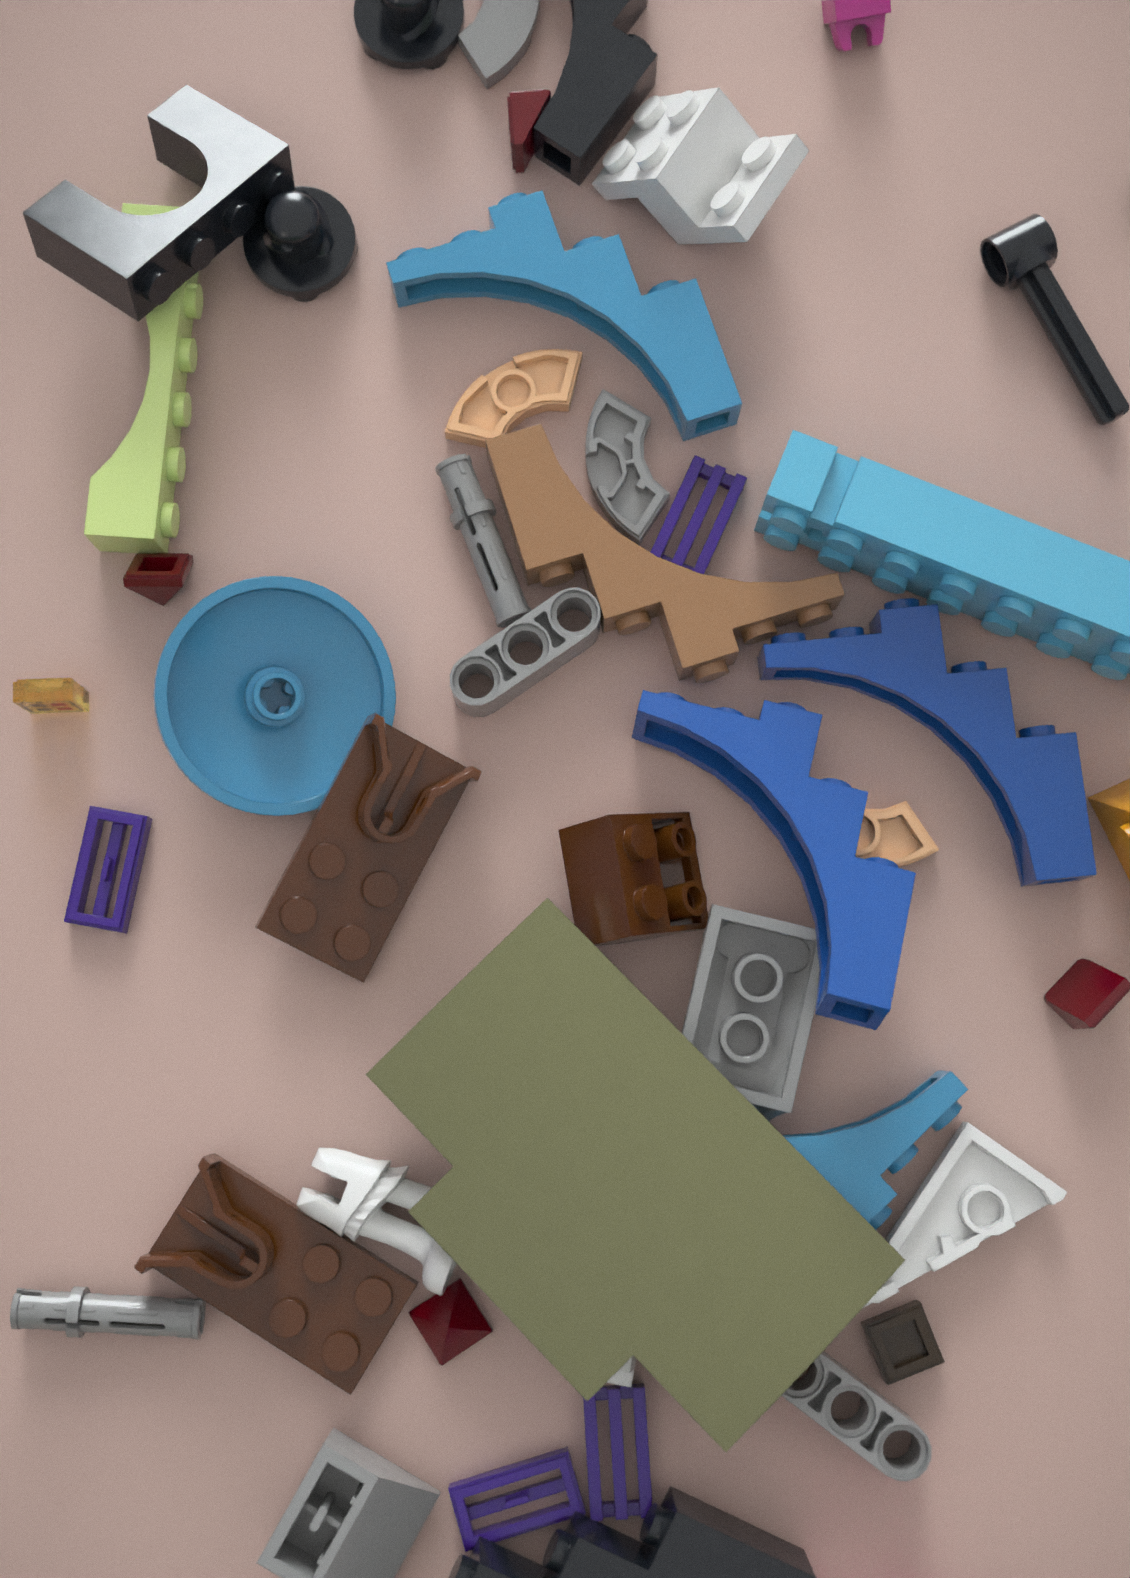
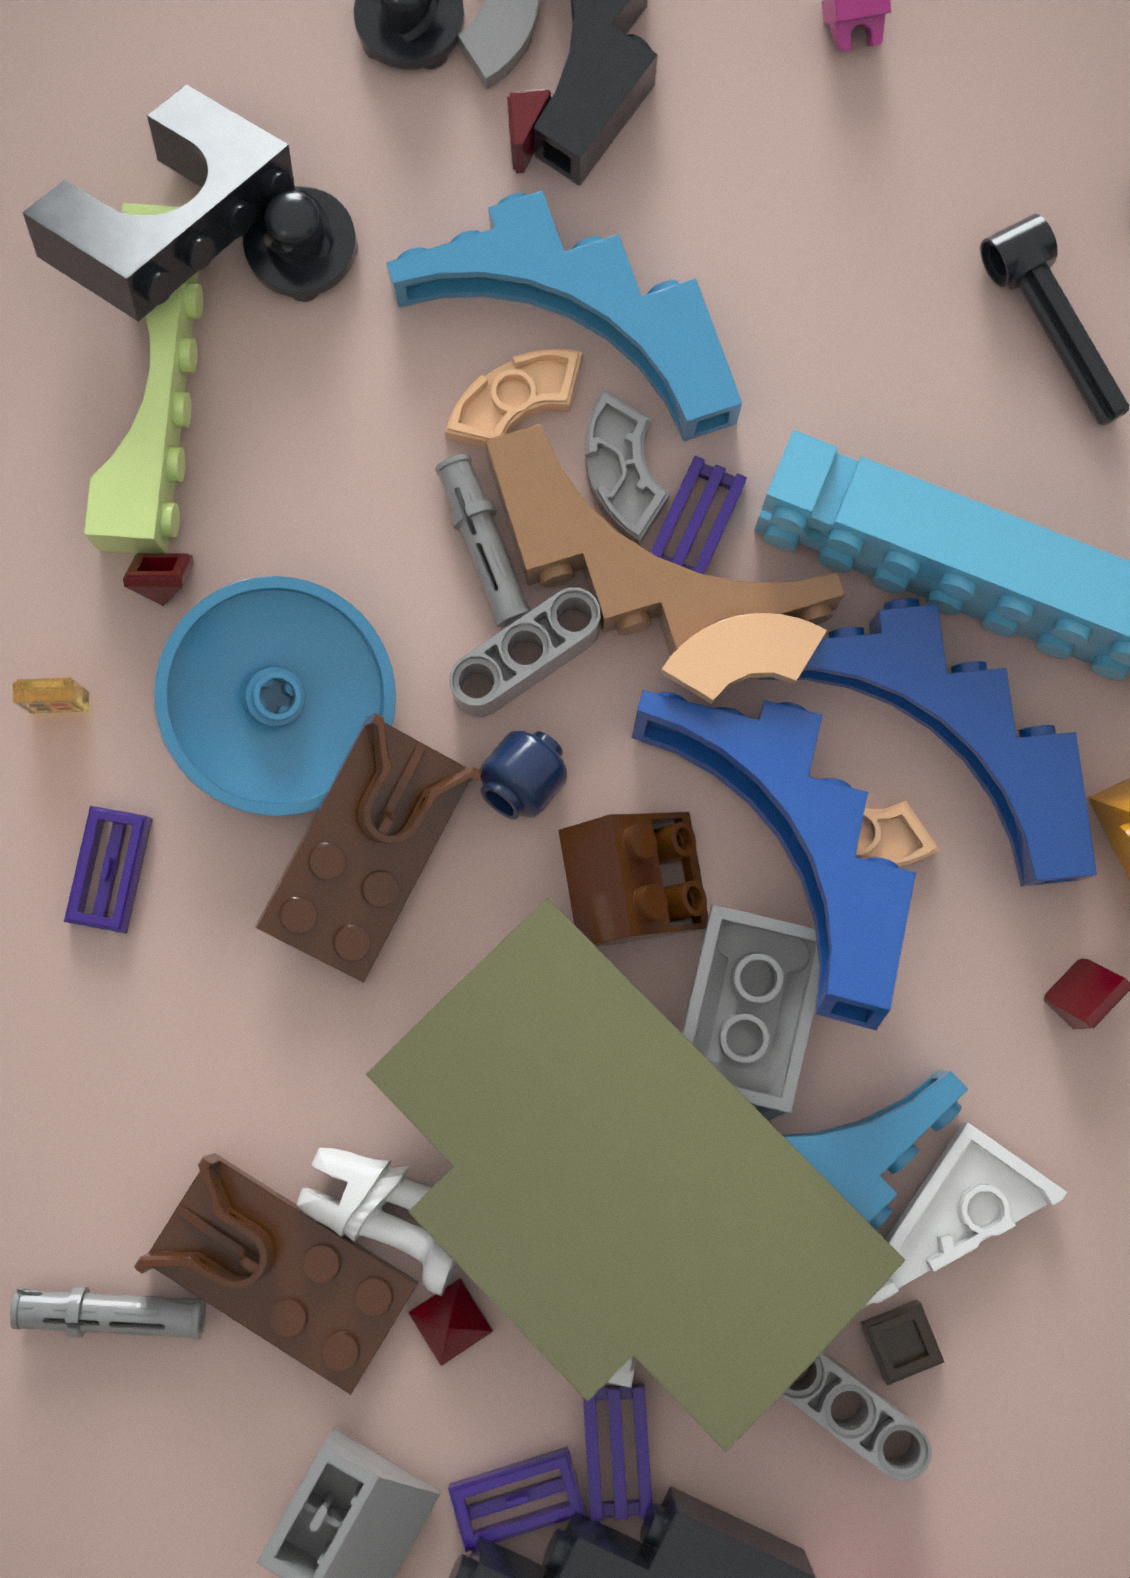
white bracket [592,87,809,245] -> none
none -> dark blue head [479,731,567,819]
none -> light nougat tile [660,613,827,704]

